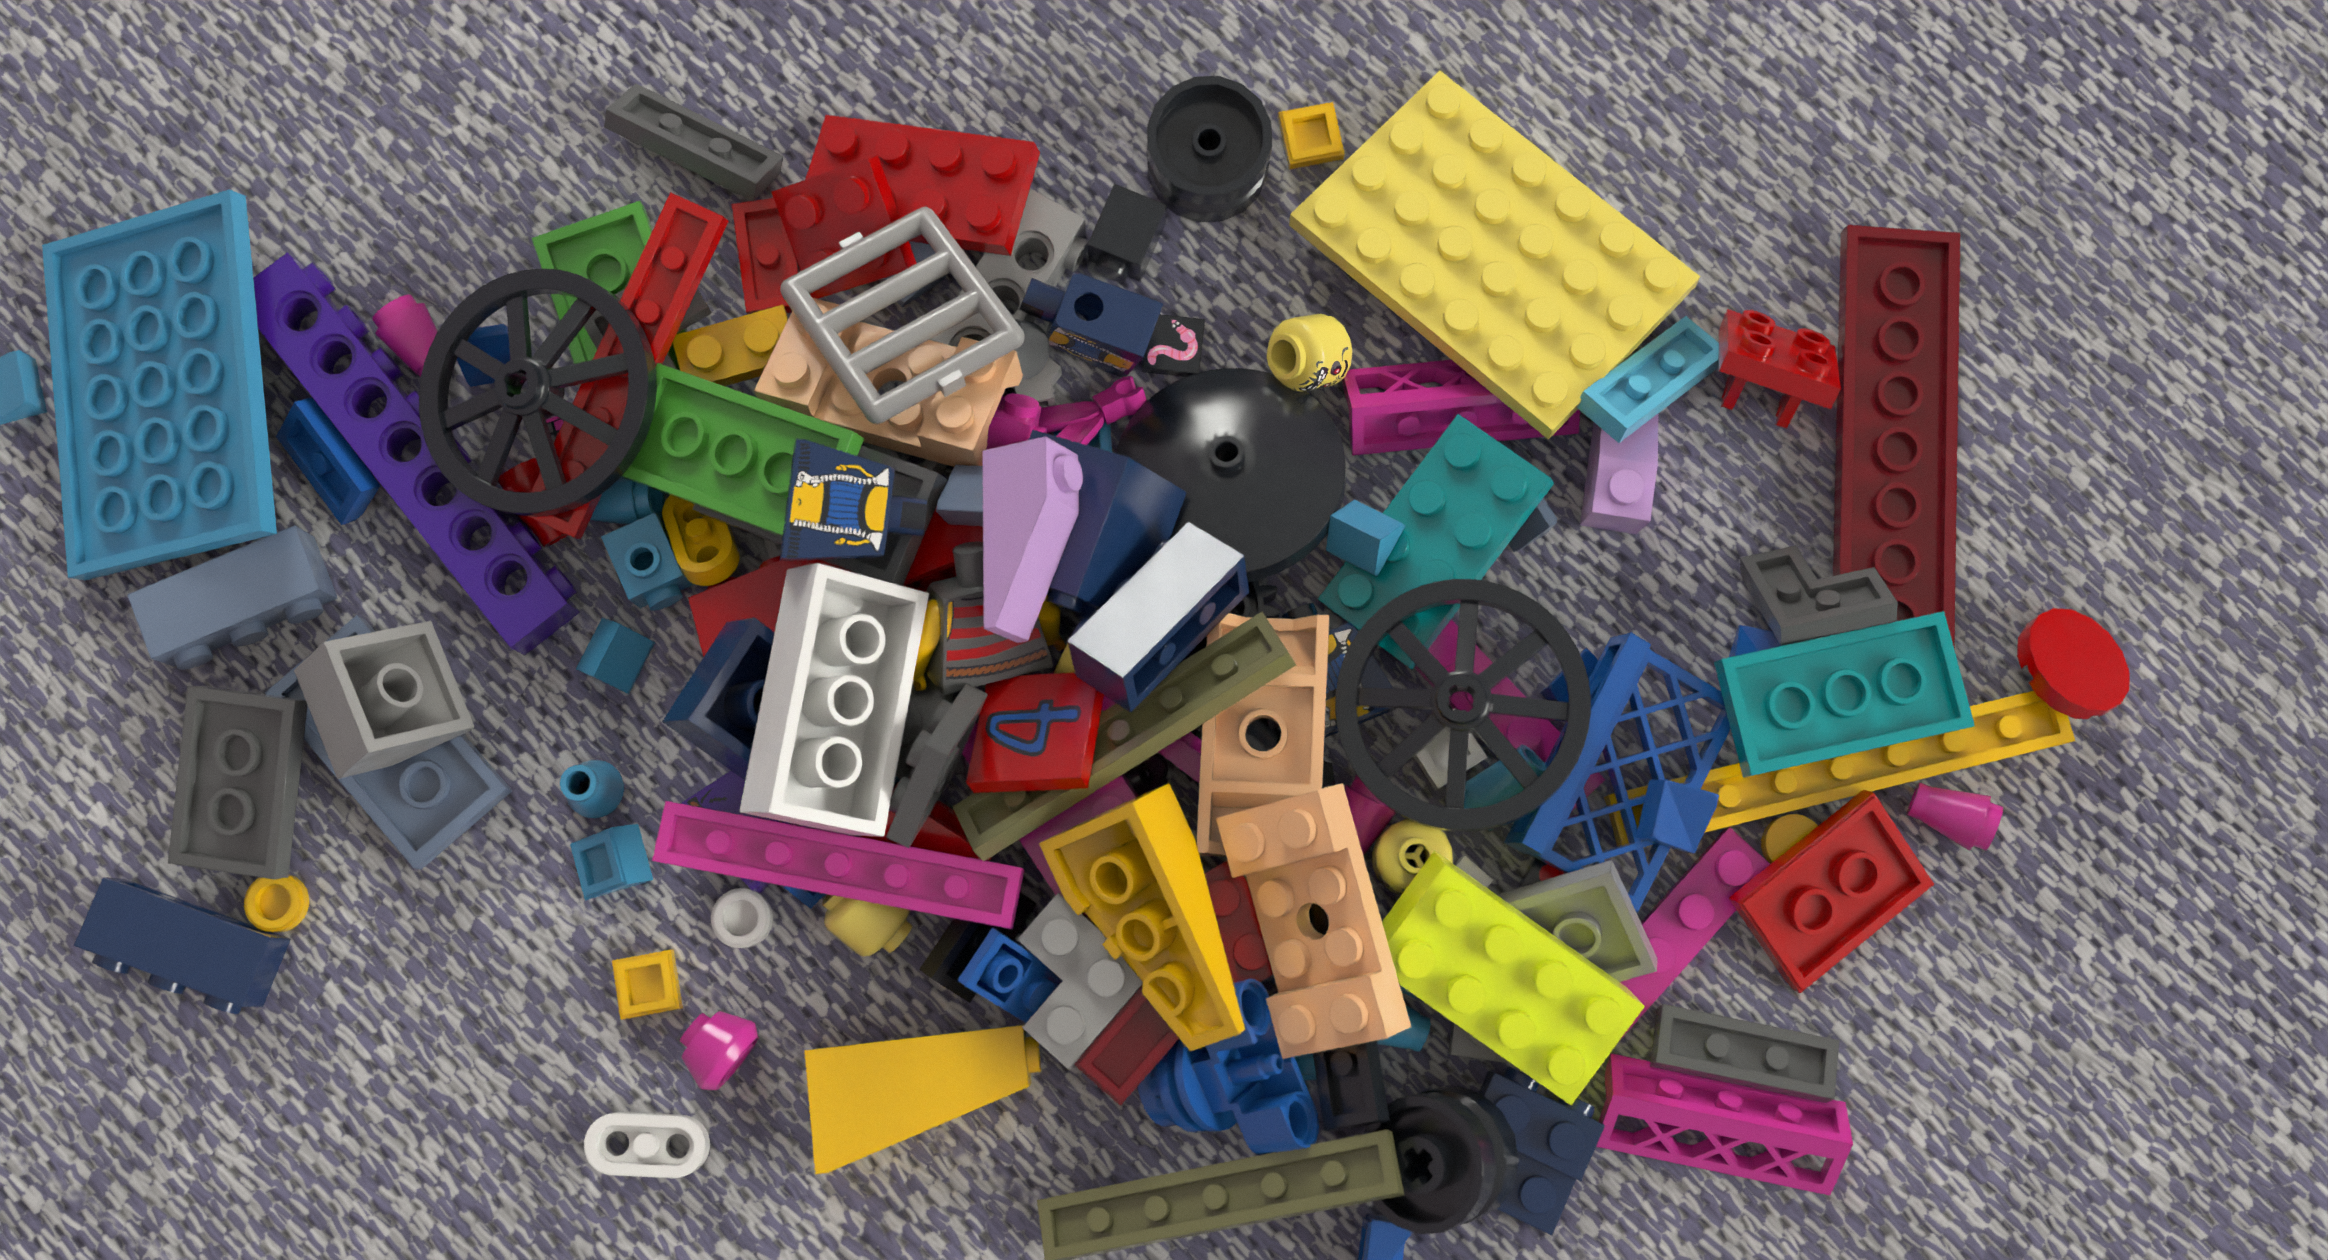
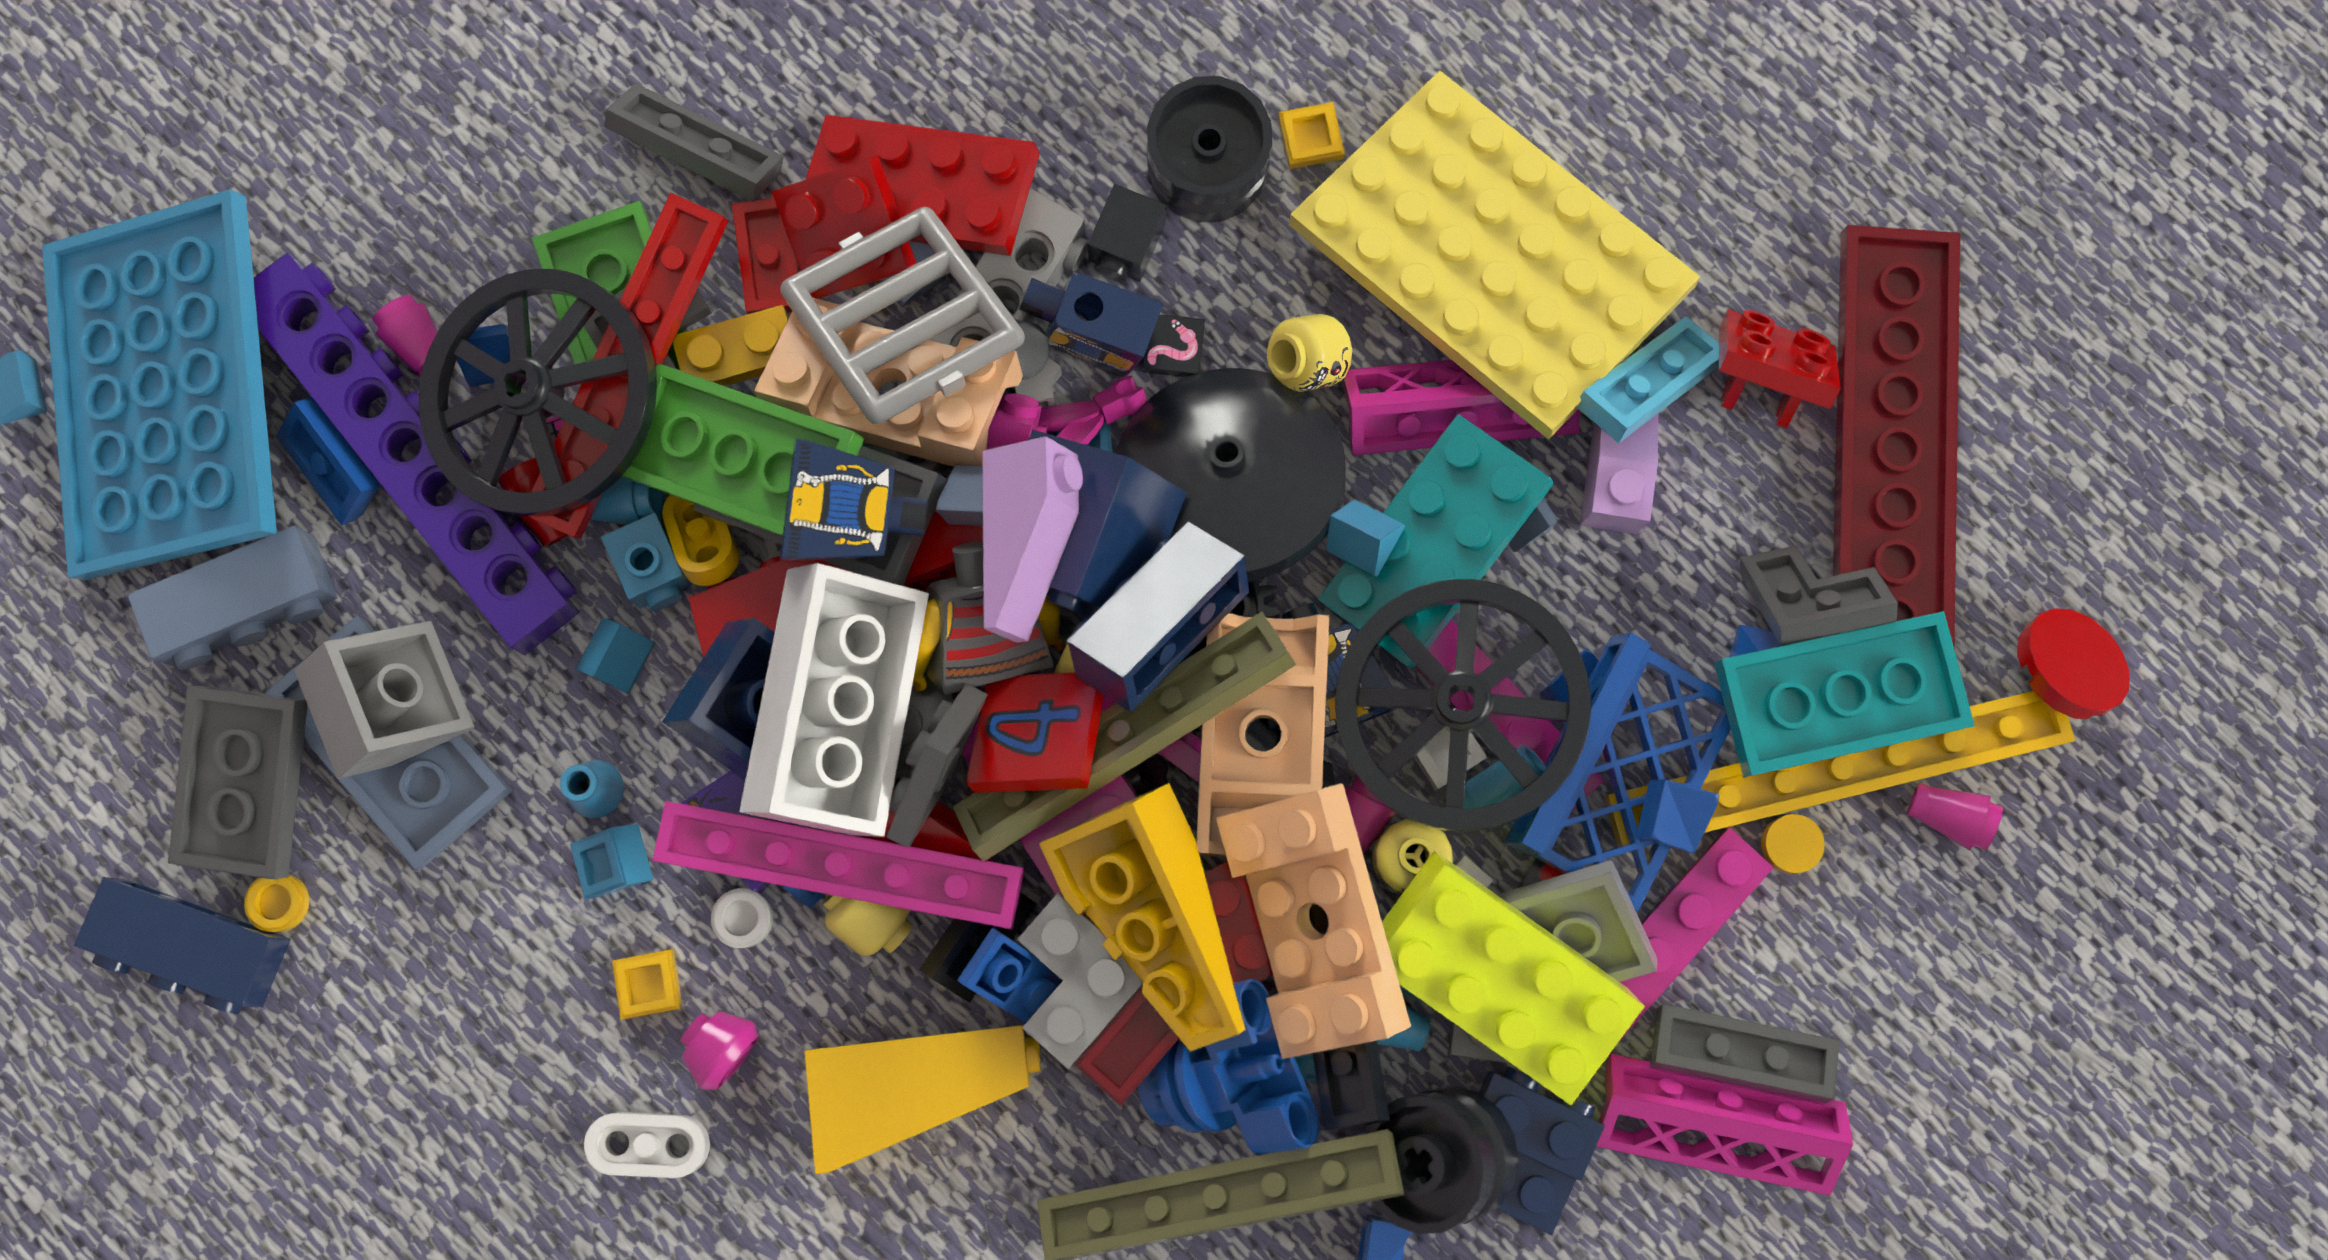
red tile [1729,789,1934,993] -> none

